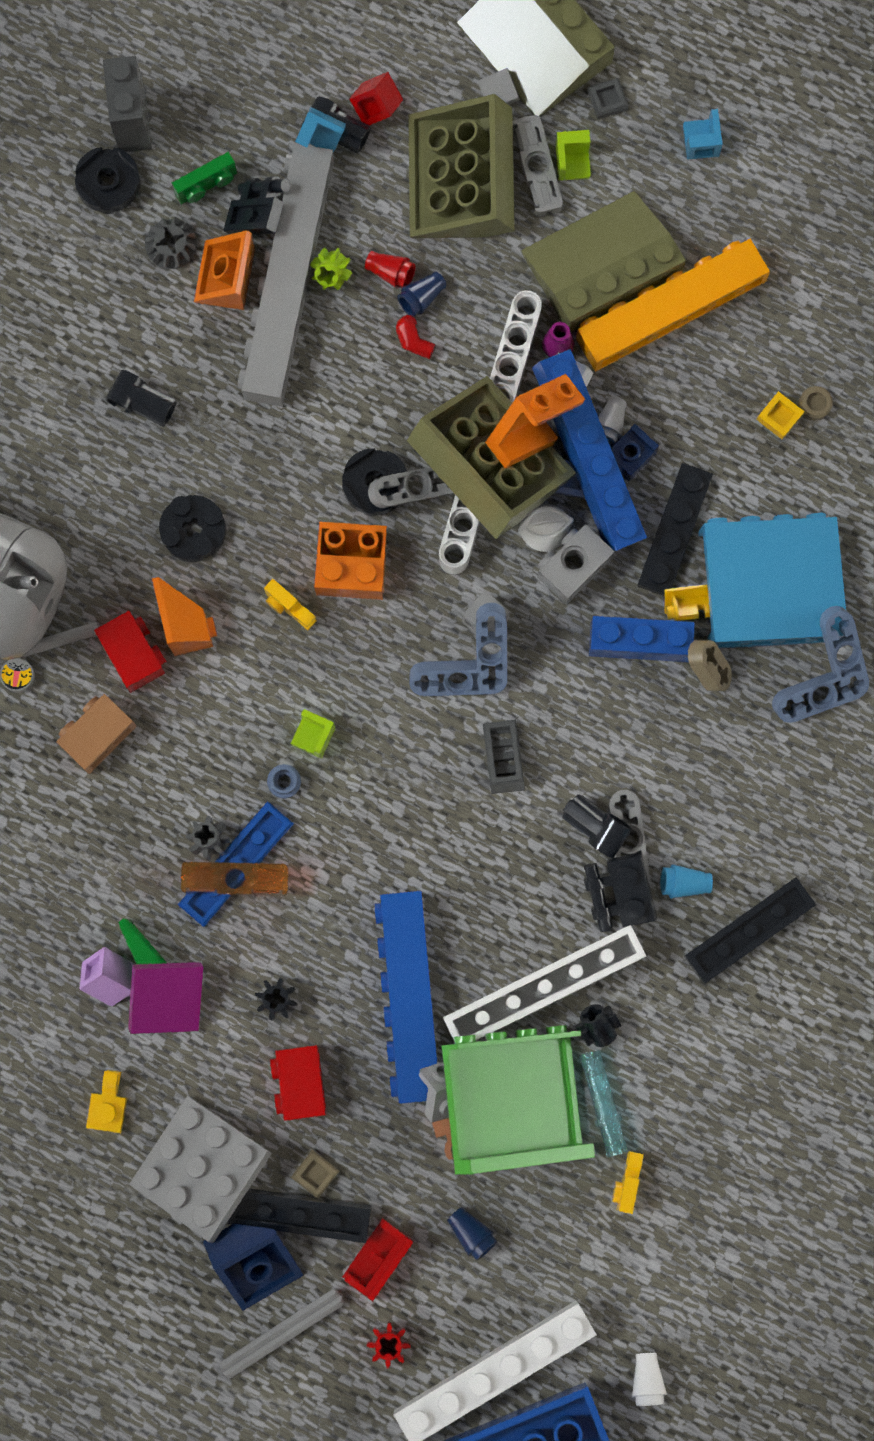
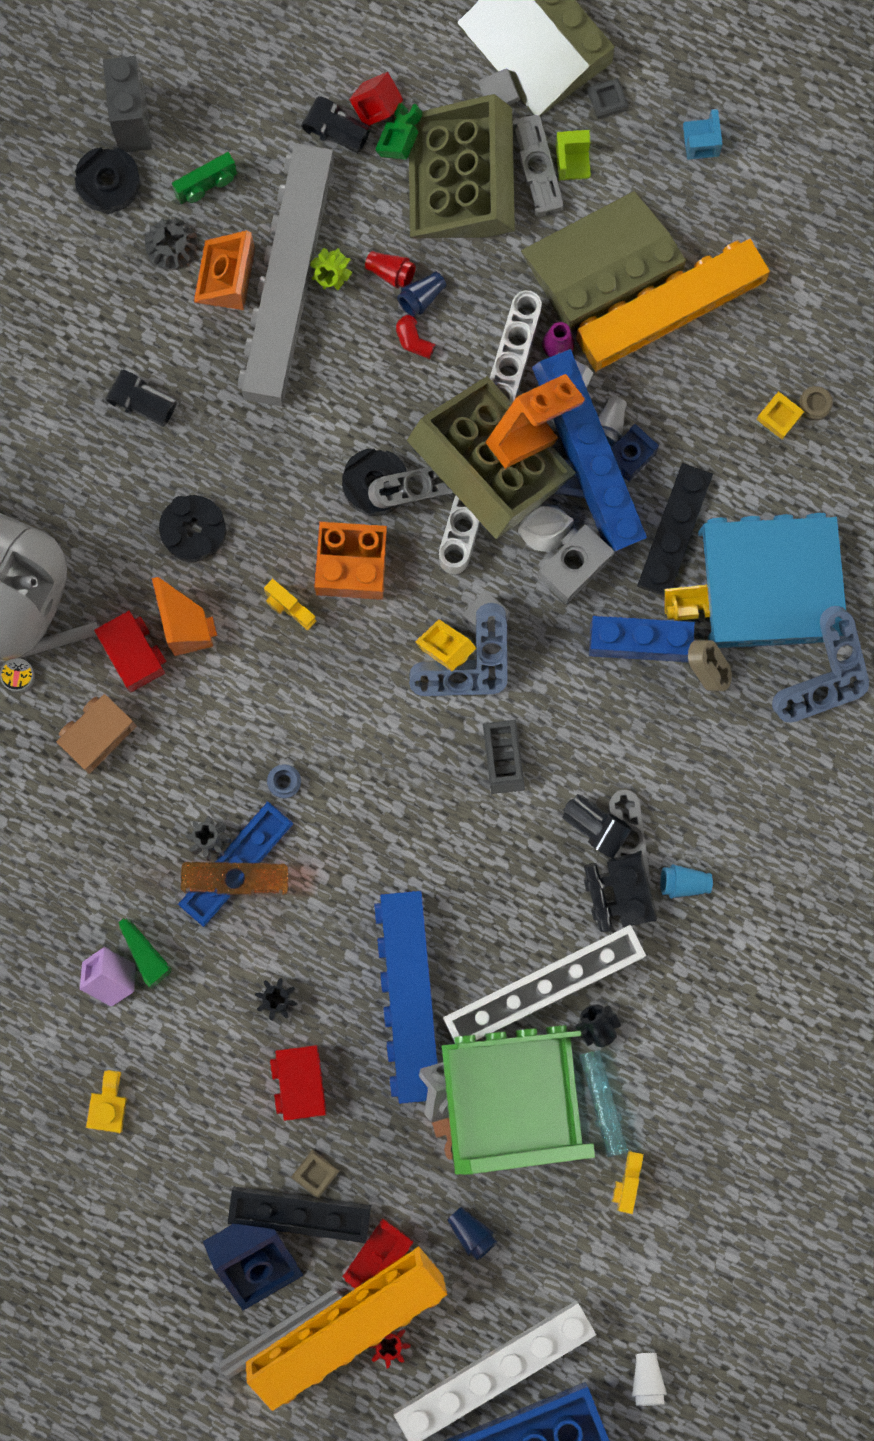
magenta tile [128,962,203,1034] -> none
light grey plate [129,1096,272,1243] -> none
black plate [223,176,290,235] -> none
lime panel [290,709,336,759] -> none
dark azure panel [295,107,346,153] -> none
black plate [684,877,816,984] -> none
none -> light orange brick [246,1247,447,1411]
none -> green plate [375,103,422,160]
none -> yellow plate [415,619,477,671]

